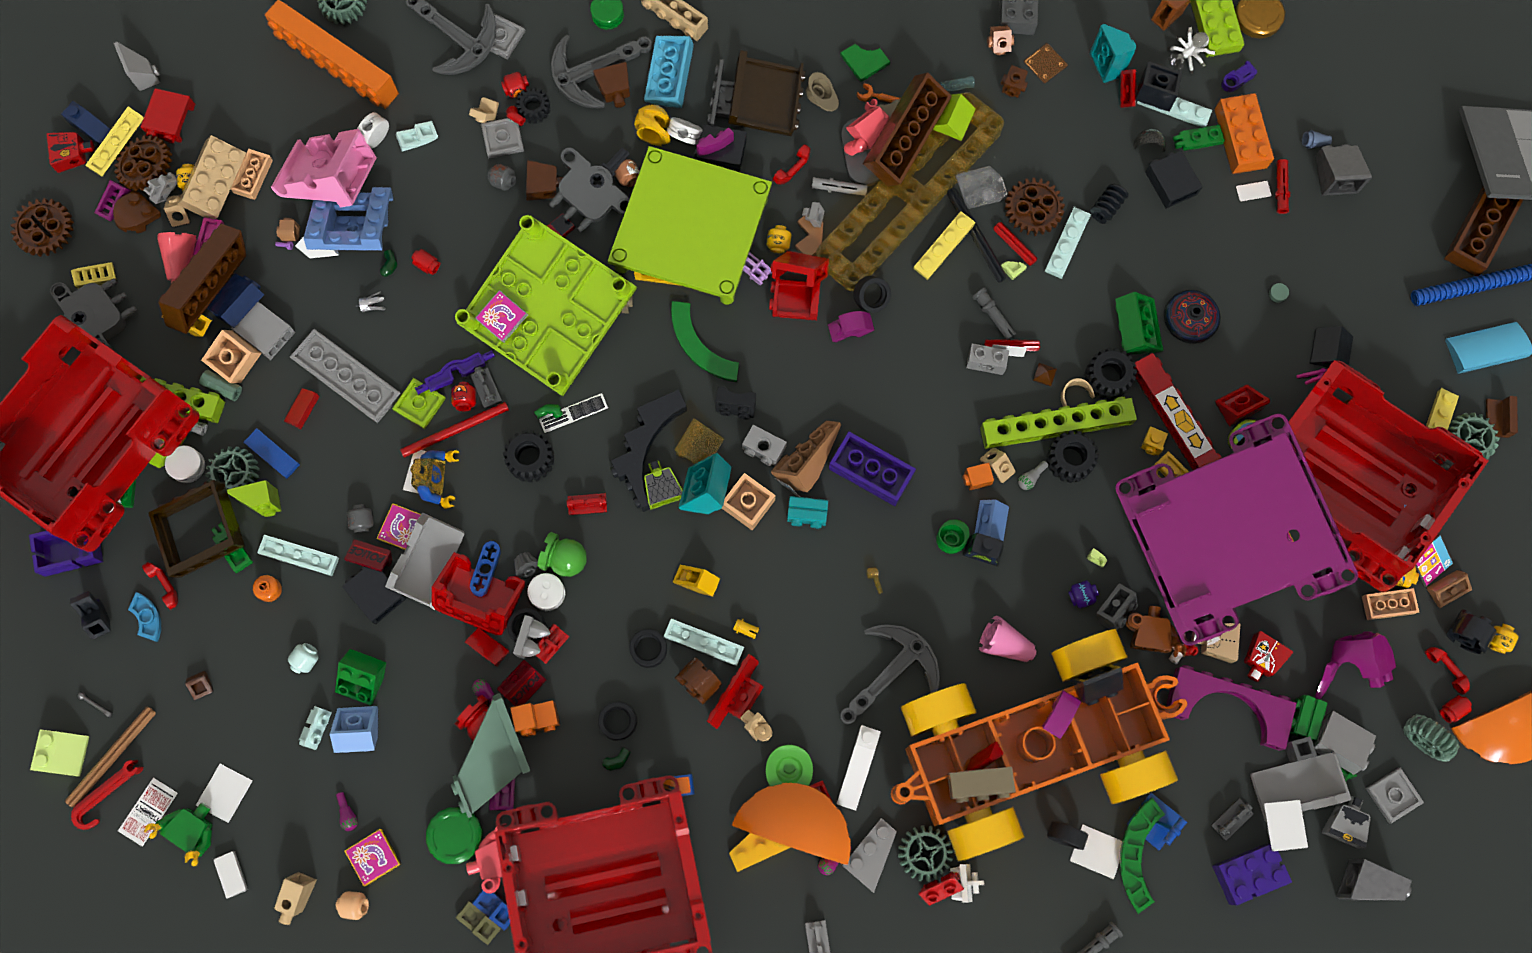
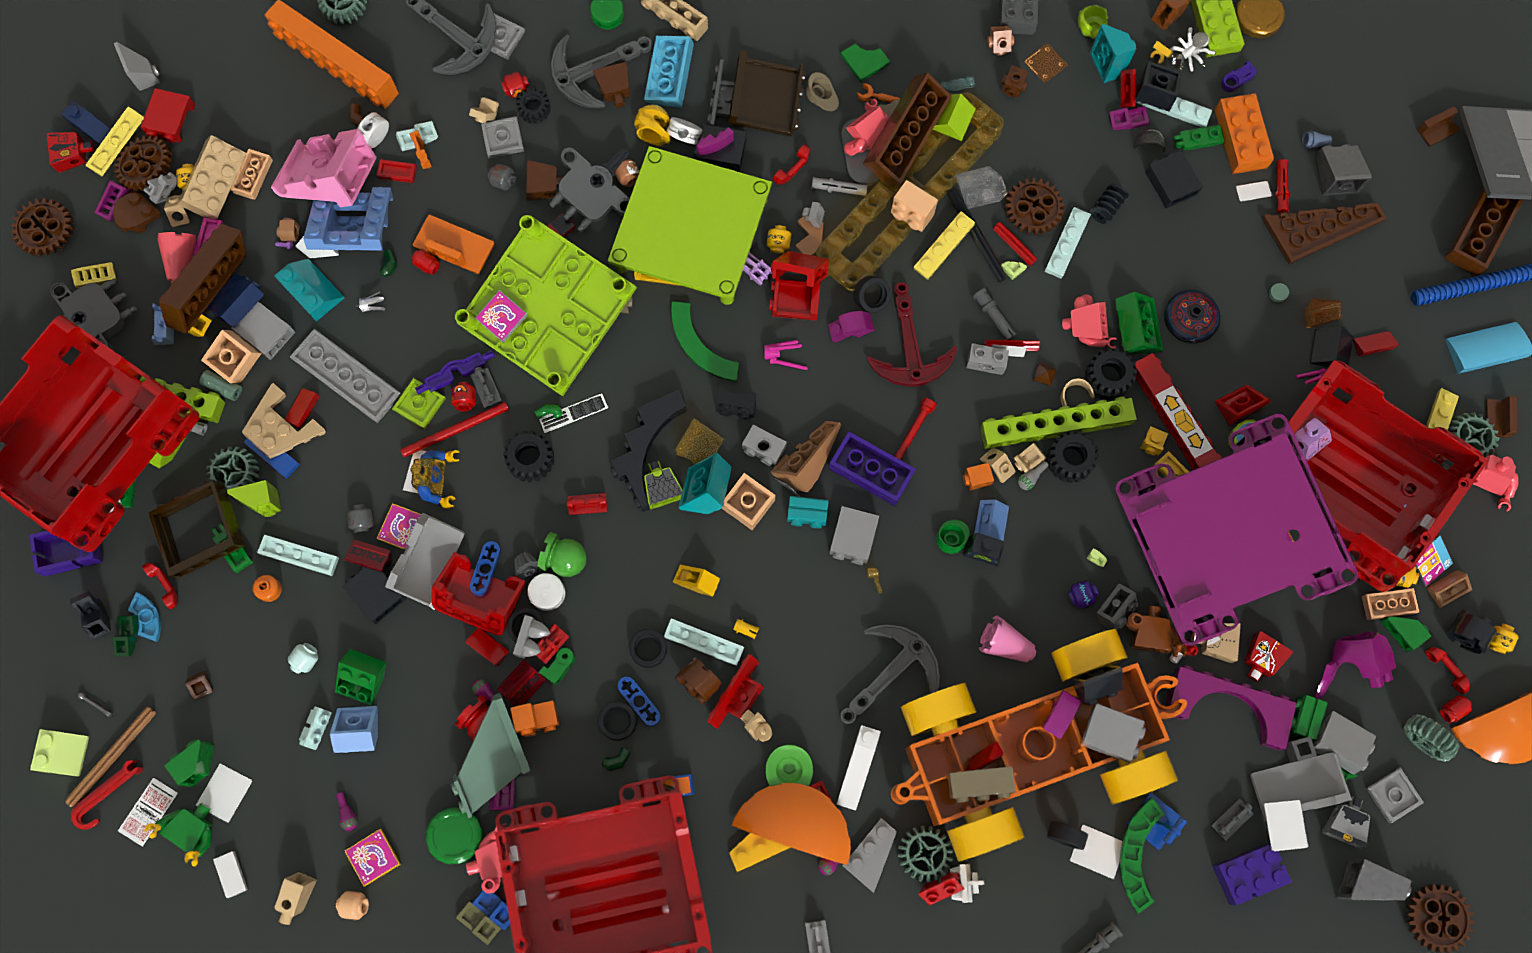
white head [165,445,205,483] -> none
red arm [506,106,526,126] -> none
none -> dark green slope [113,615,138,657]
none -> light blue hinge [152,303,174,345]
none -> green slope [164,739,214,787]
none -> tan wing [242,383,326,459]
none -> teal slope [274,259,345,322]
none -> reddish brown arm [350,104,364,127]
none -> red tile [376,159,417,183]
none -> orange piece [409,130,432,169]
none -> orange bracket [413,215,495,274]
none -> green leg [539,648,575,686]
none -> blue beam [618,677,661,726]
none -> dark pink plant [765,340,808,370]
none -> light grey brick [829,506,879,565]
none -> dark red piece [866,282,957,387]
none -> light nougat brick [891,180,938,232]
none -> red piece [894,398,937,460]
none -> tan bracket [1014,443,1047,473]
none -> coral torso [1062,294,1117,349]
none -> lime hair [1077,5,1109,39]
none -> light grey brick [1080,703,1146,763]
none -> magenta slope [1109,106,1149,130]
none -> yellow tile [1150,41,1173,64]
none -> reddish brown wing [1262,203,1387,264]
none -> lavender torso [1292,418,1332,461]
none -> clear orange slope [1305,298,1342,328]
none -> red slope [1353,331,1399,357]
none -> green slope [1380,616,1431,653]
none -> reddish brown gear [1405,884,1475,953]
none -> reddish brown panel [1417,106,1460,147]
none -> coral torso [1473,455,1519,512]

